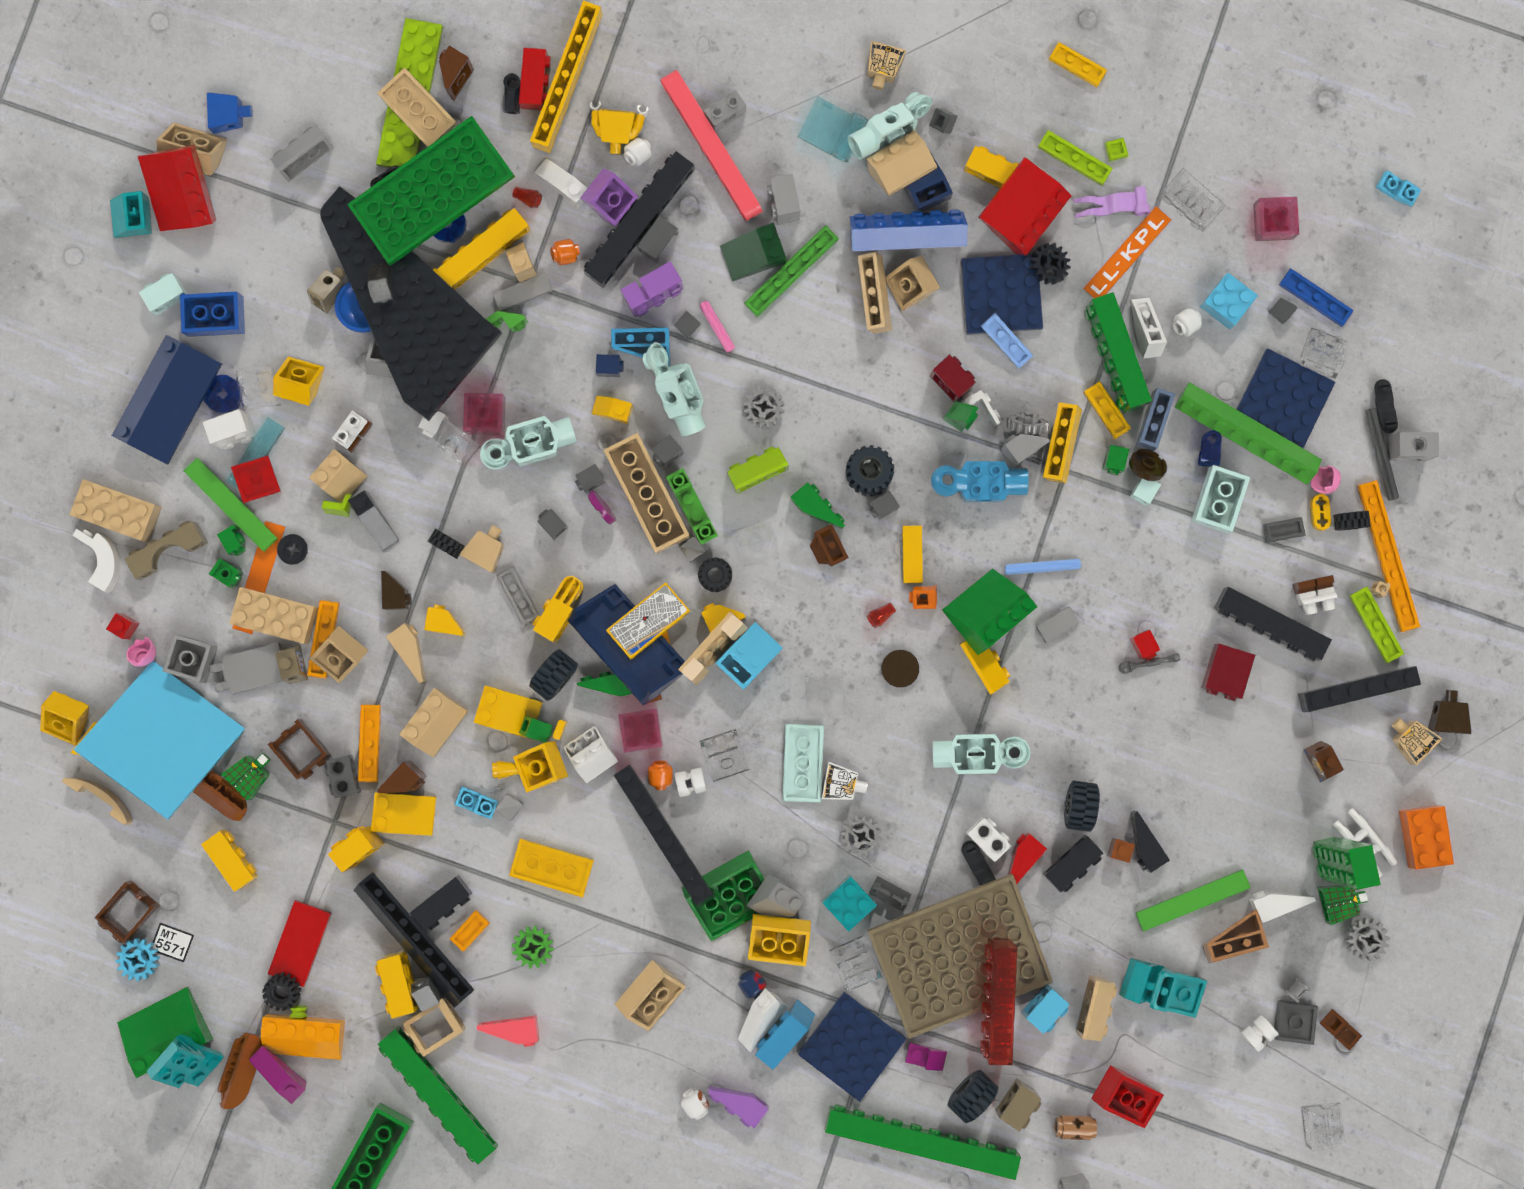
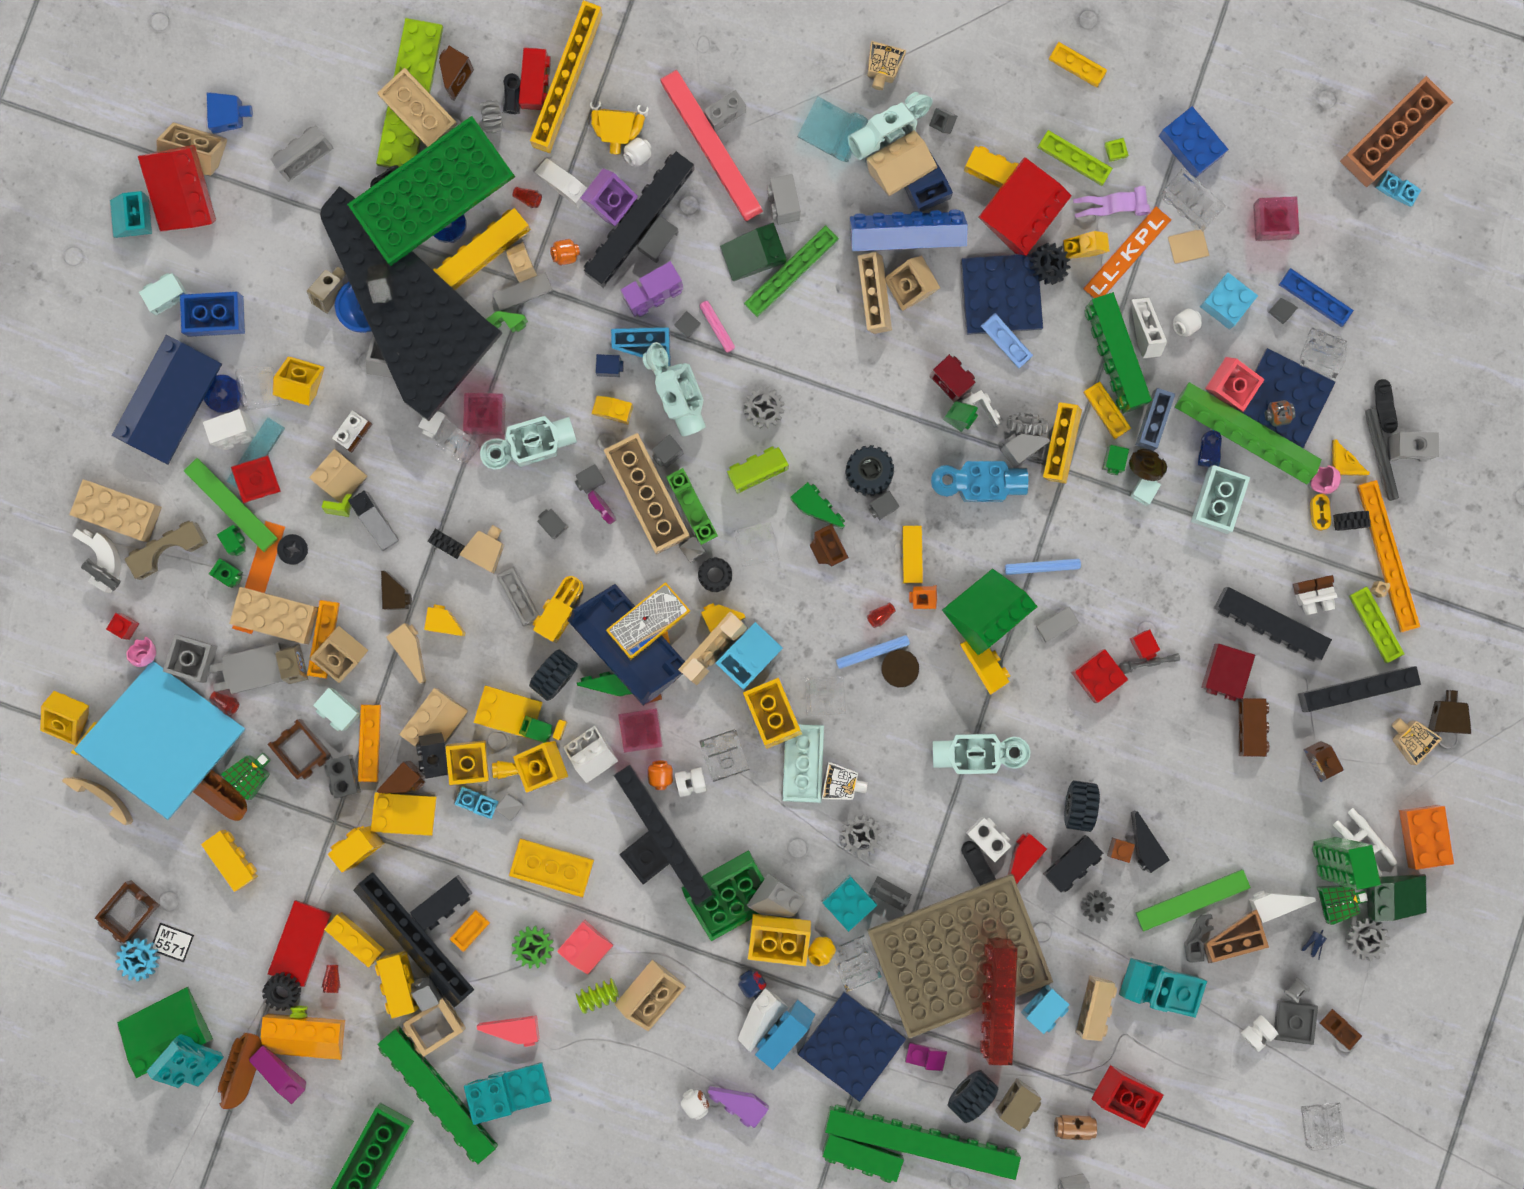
dark grey tile [1263,517,1306,543] -> none
none -> dark grey pin [81,558,121,591]
none -> clear red cone [209,691,240,716]
none -> light aqua brick [313,688,360,731]
none -> clear red cone [321,965,341,993]
none -> yellow brick [324,912,385,968]
none -> black brick [416,732,448,779]
none -> yellow brick [446,740,489,785]
none -> teal piece [464,1062,552,1125]
none -> light grey gear [480,100,503,133]
none -> coral slope [557,920,613,975]
none -> lime piece [576,978,619,1014]
none -> black tile [619,831,670,885]
none -> yellow brick [743,677,802,749]
none -> yellow head [808,937,836,966]
none -> green brick [822,1134,904,1183]
none -> light blue axle [836,635,910,669]
none -> yellow slope [1063,231,1110,259]
none -> red brick [1071,649,1128,703]
none -> dark grey gear [1081,890,1115,923]
none -> blue brick [1159,106,1229,179]
none -> tan sticker [1168,229,1210,264]
none -> dark grey piece [1184,914,1214,963]
none -> coral slope [1205,357,1265,412]
none -> reddish brown brick [1238,698,1270,757]
none -> dark grey head [1265,400,1295,427]
none -> dark blue piece [1301,930,1327,960]
none -> yellow tile [1332,439,1370,476]
none -> nougat brick [1340,76,1454,188]
none -> dark green slope [1367,874,1427,922]

